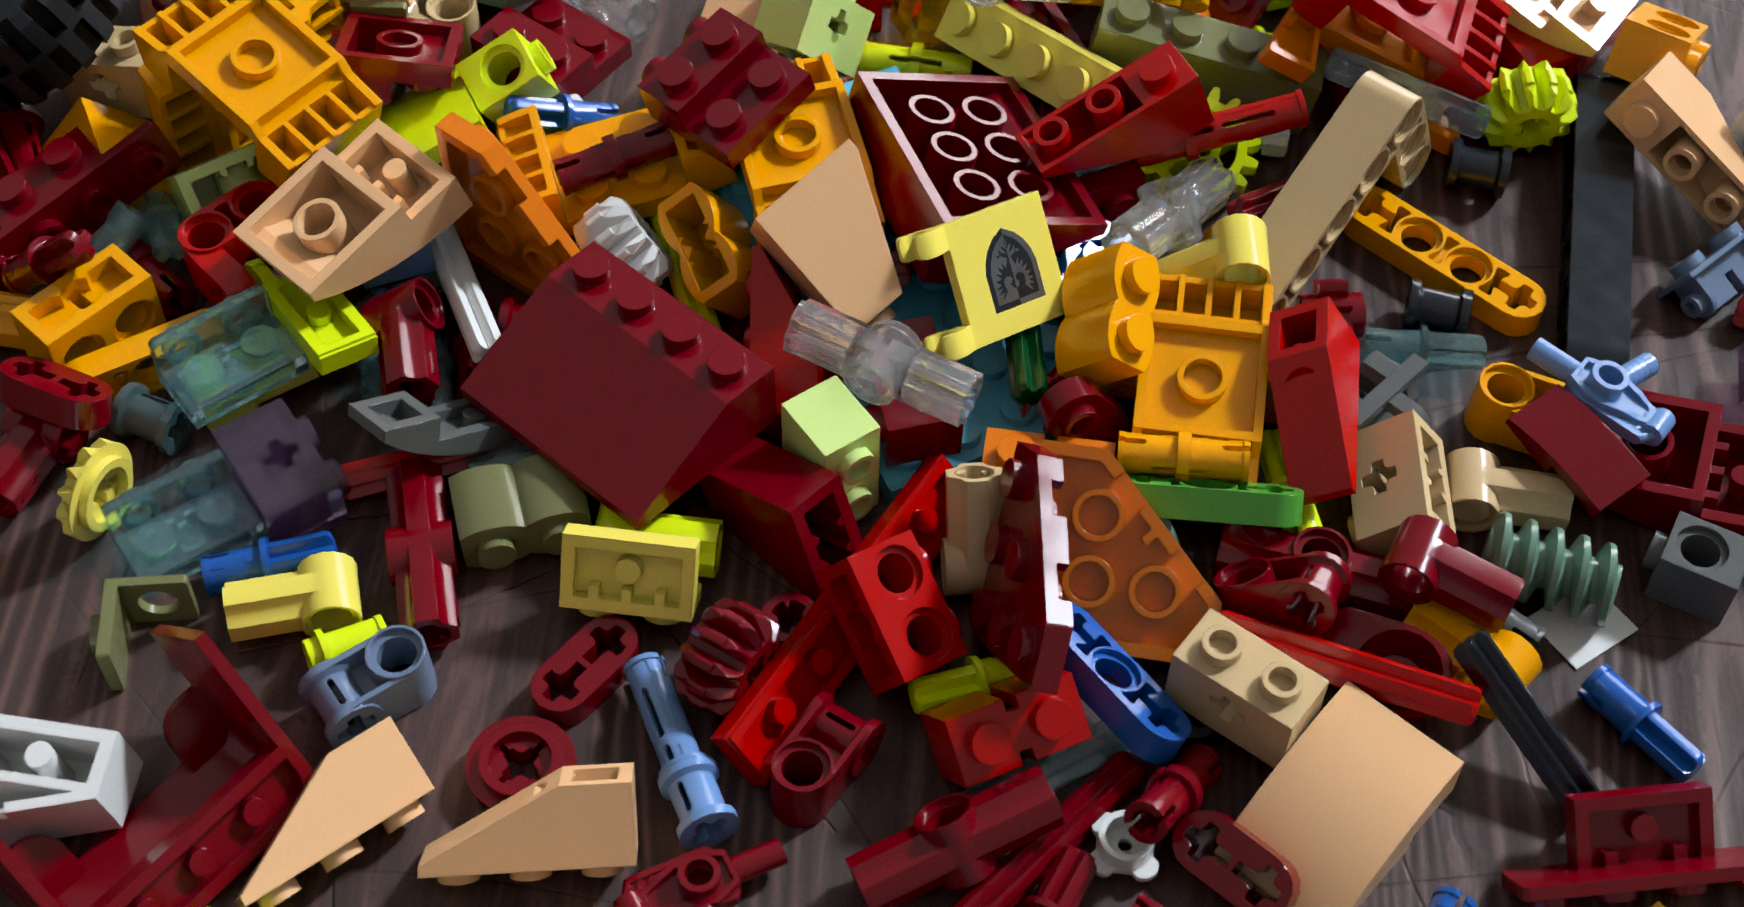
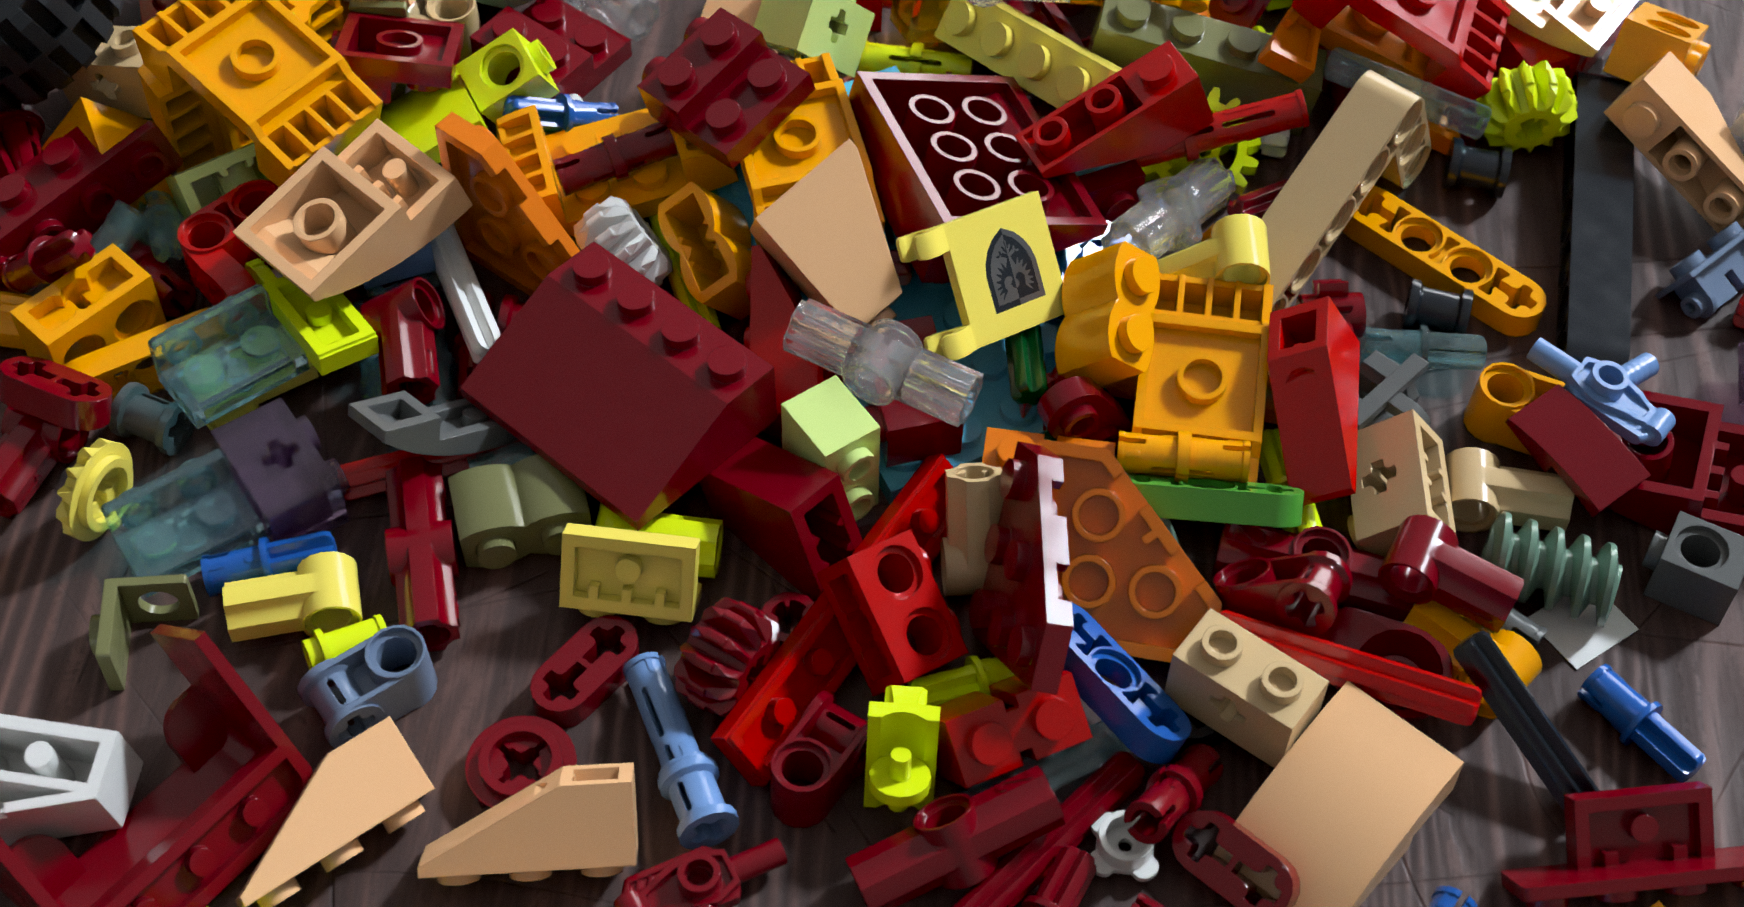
none -> neon yellow hips [864,685,941,812]

